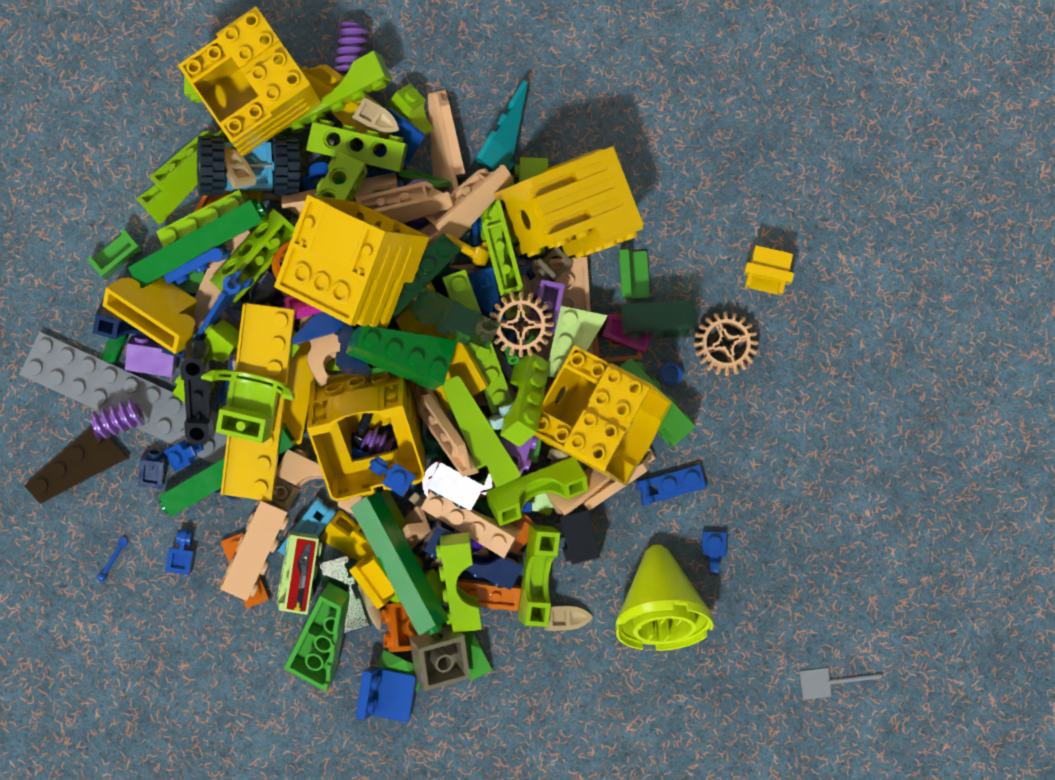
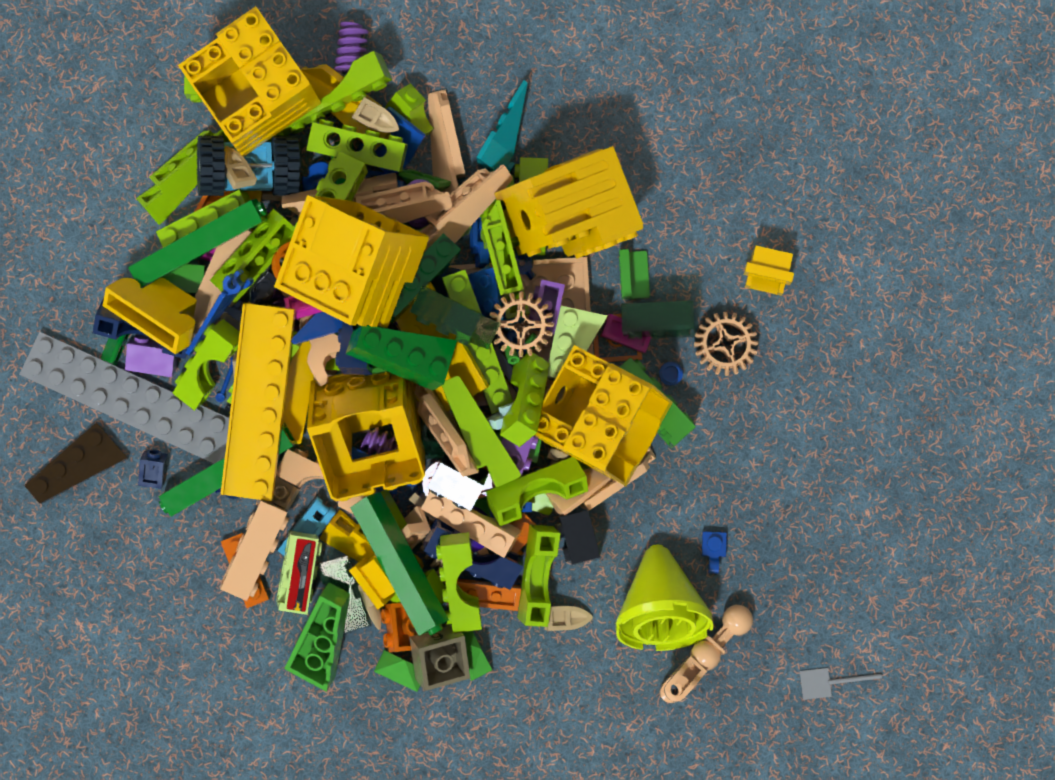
bright green panel [87,228,142,280] -> none
medium lavender piece [91,398,145,441] -> none
blue hinge [97,537,128,582] -> none
blue plate [163,245,231,285] -> none
blue plate [163,440,204,471] -> none
blue plate [165,528,194,575] -> none
black plate [181,340,215,445] -> none
lime piece [201,370,295,443] -> none
black bar [352,413,373,448] -> none
blue bracket [355,666,417,723] -> none
blue plate [369,456,417,497] -> none
yellow piece [446,234,490,266] -> none
dark tan bracket [536,247,573,282] -> none
blue plate [636,465,707,506] -> none
none -> light nougat piece [659,605,753,703]

